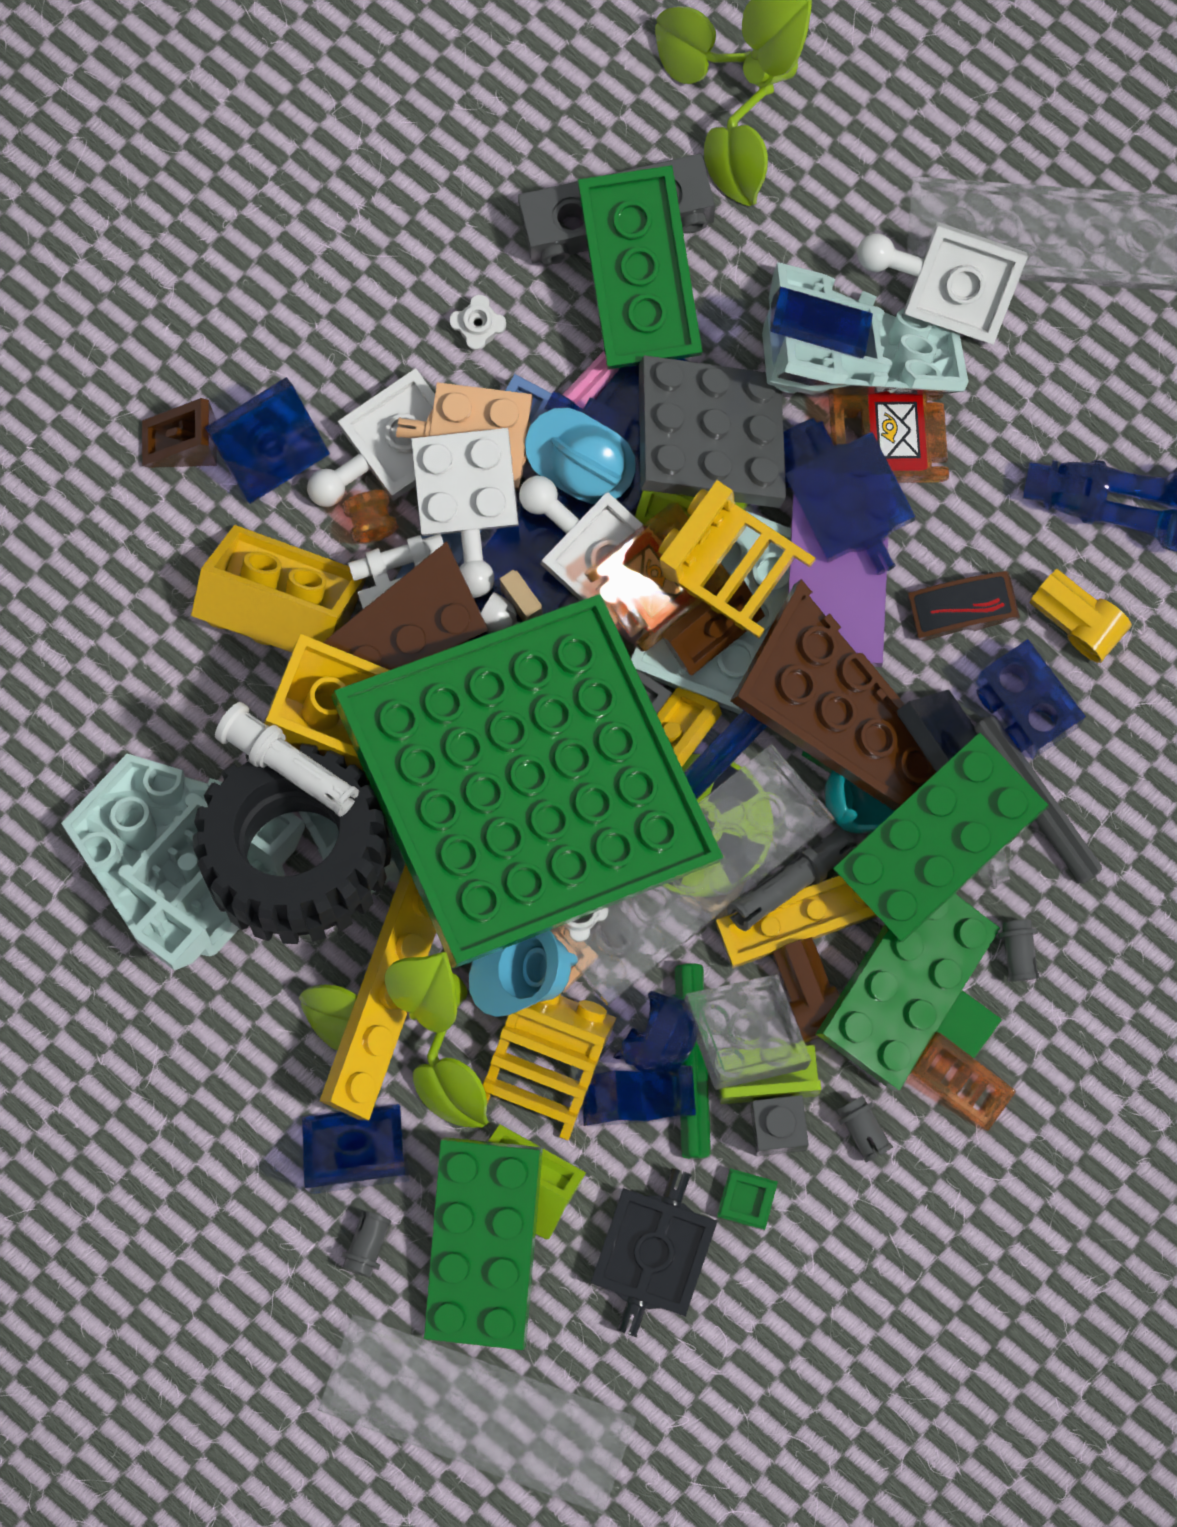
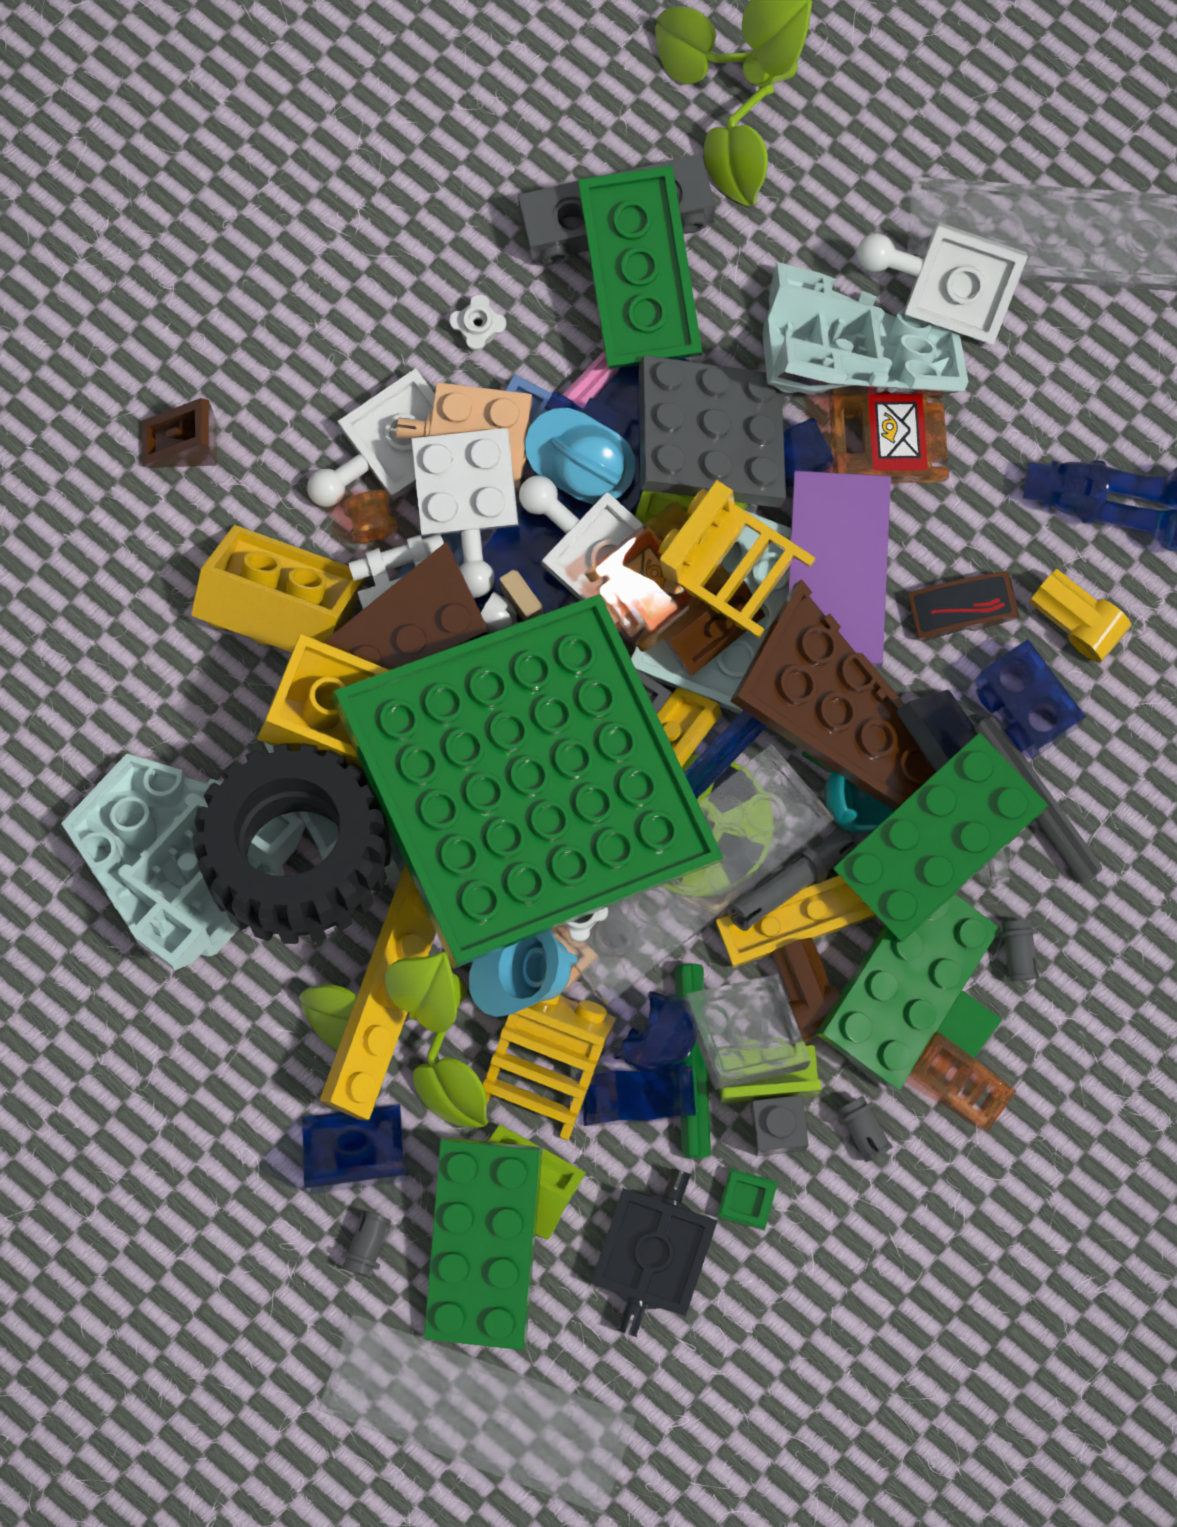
clear blue plate [205,377,330,504] -> none
white pin [215,702,359,816] -> none
clear blue slope [770,286,873,359] -> none
clear blue plate [785,421,915,575] -> none

